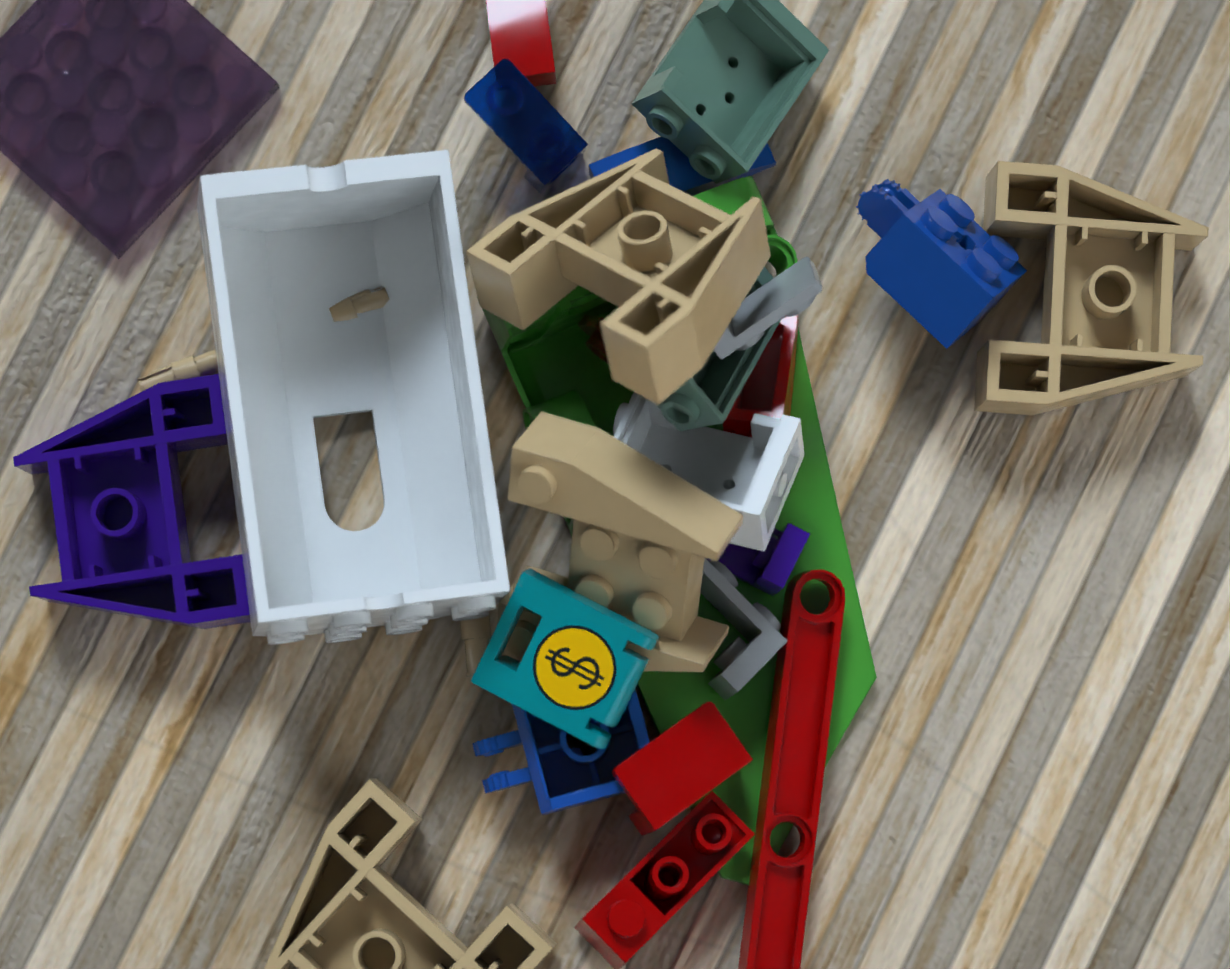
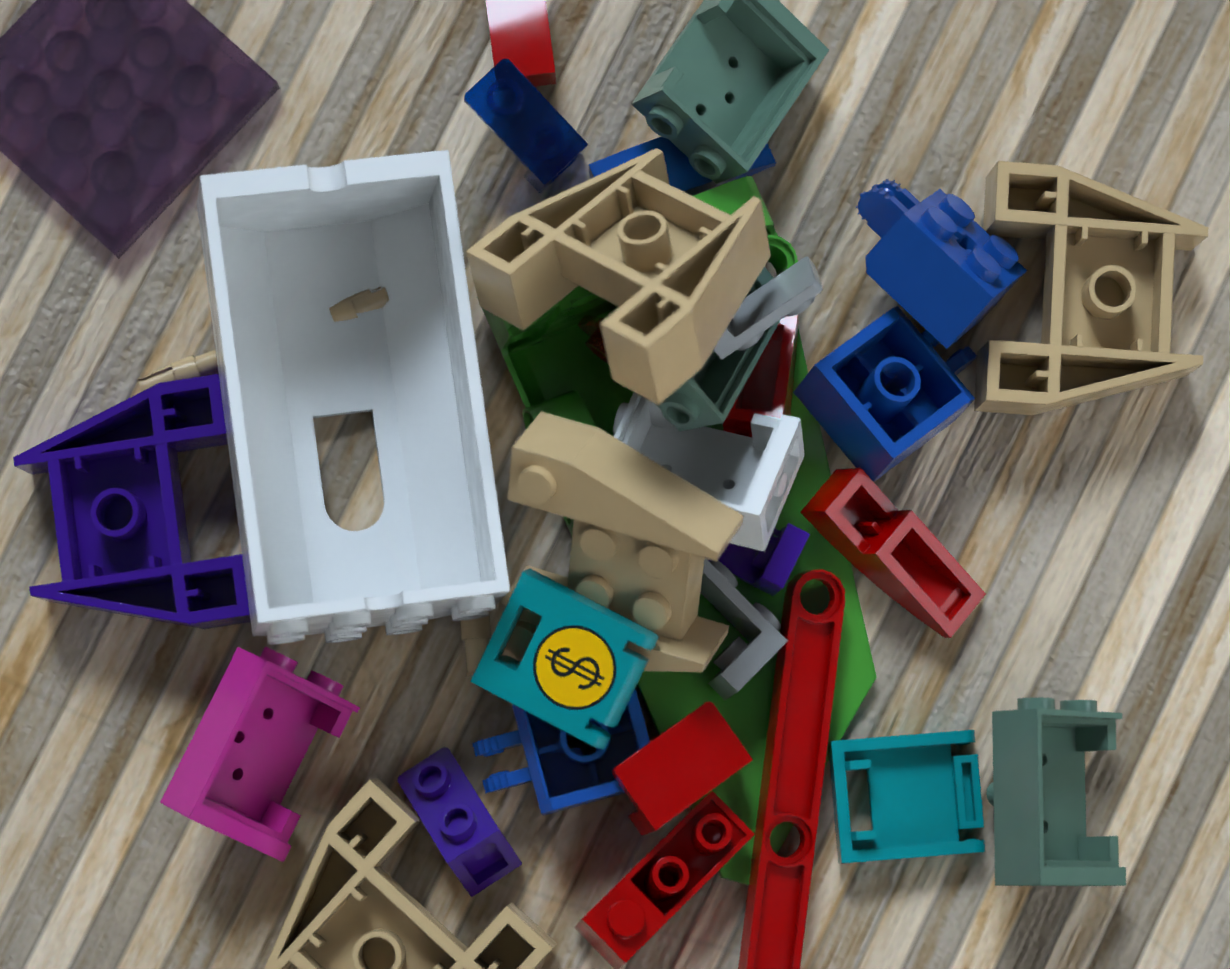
none -> dark pink piece [160,646,360,862]
none -> dark purple bracket [397,747,522,897]
none -> blue hinge [793,306,977,482]
none -> red slope [800,468,986,638]
none -> teal container [828,730,986,864]
none -> sand green piece [986,697,1126,886]

